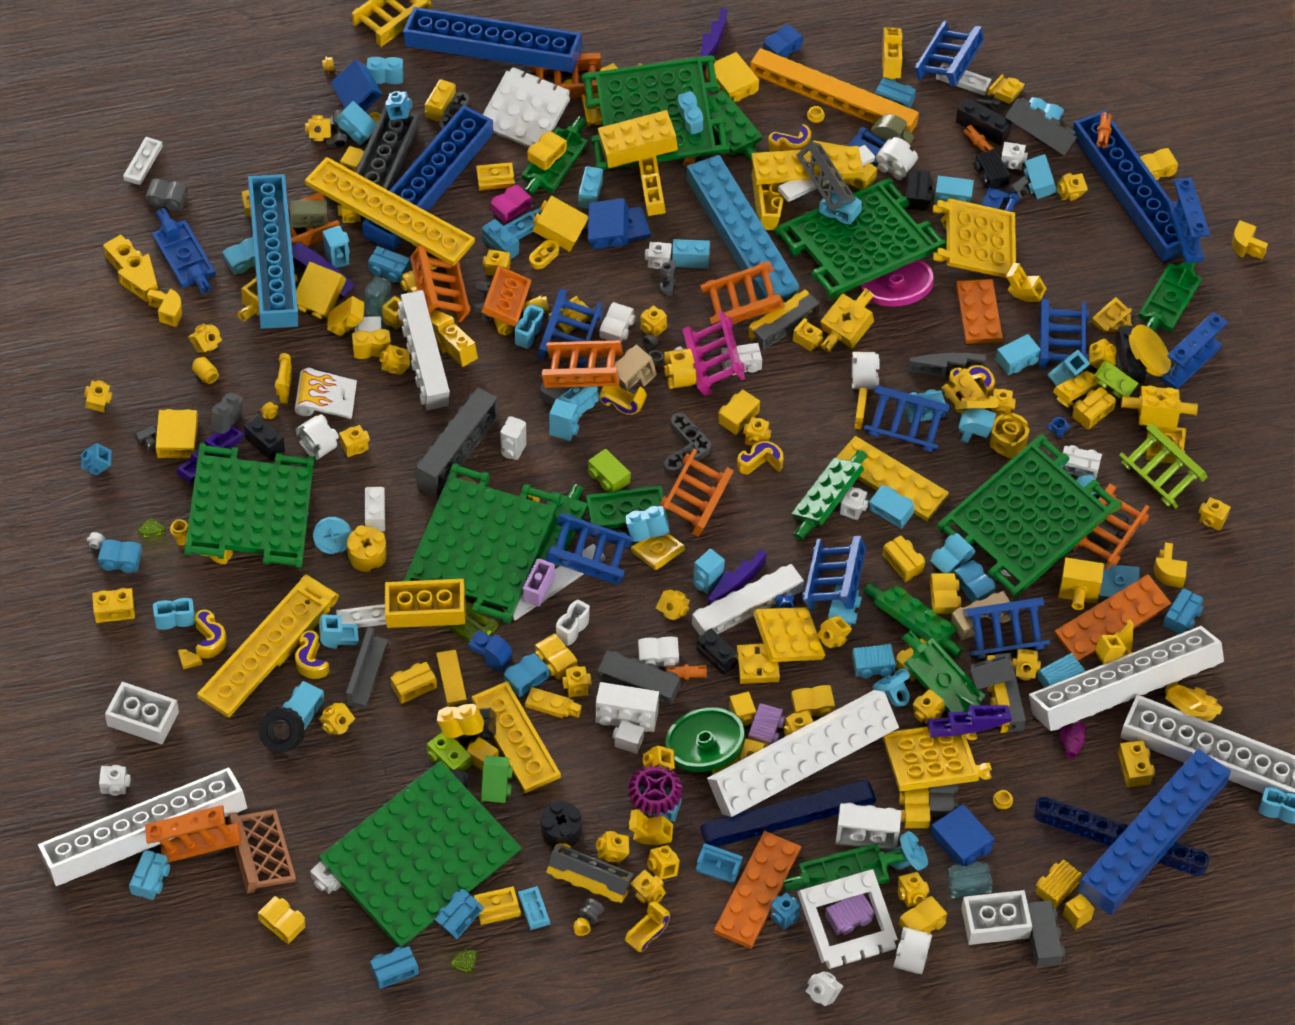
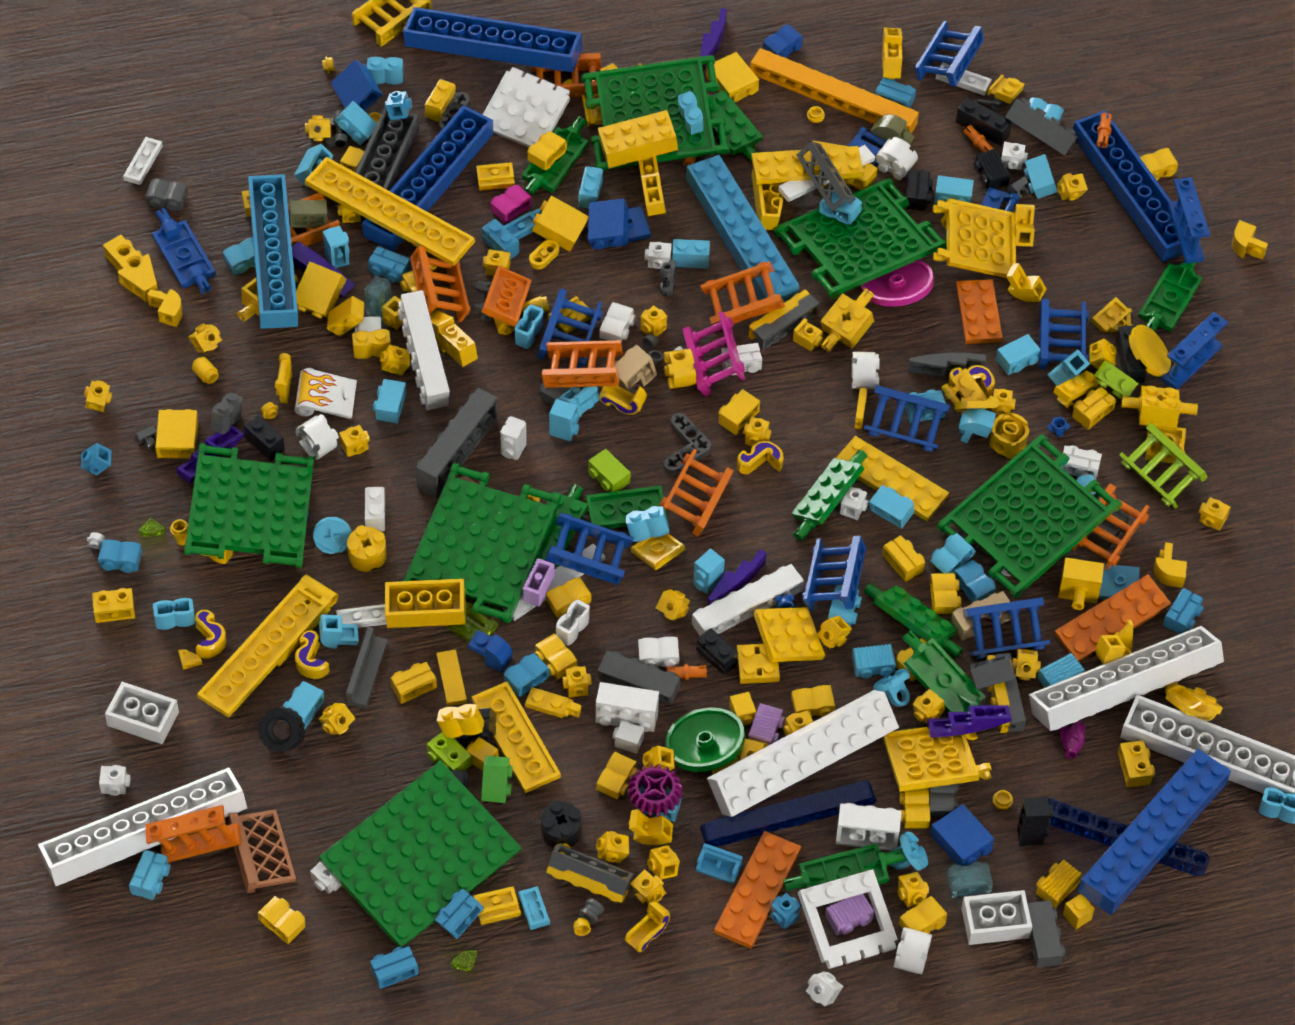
yellow animal [768,124,811,152] -> none
none -> medium azure brick [294,144,333,187]
none -> medium azure brick [373,379,406,424]
none -> yellow brick [546,577,591,618]
none -> yellow brick [596,752,637,800]
none -> yellow brick [1015,204,1035,246]
none -> black brick [1017,797,1053,846]

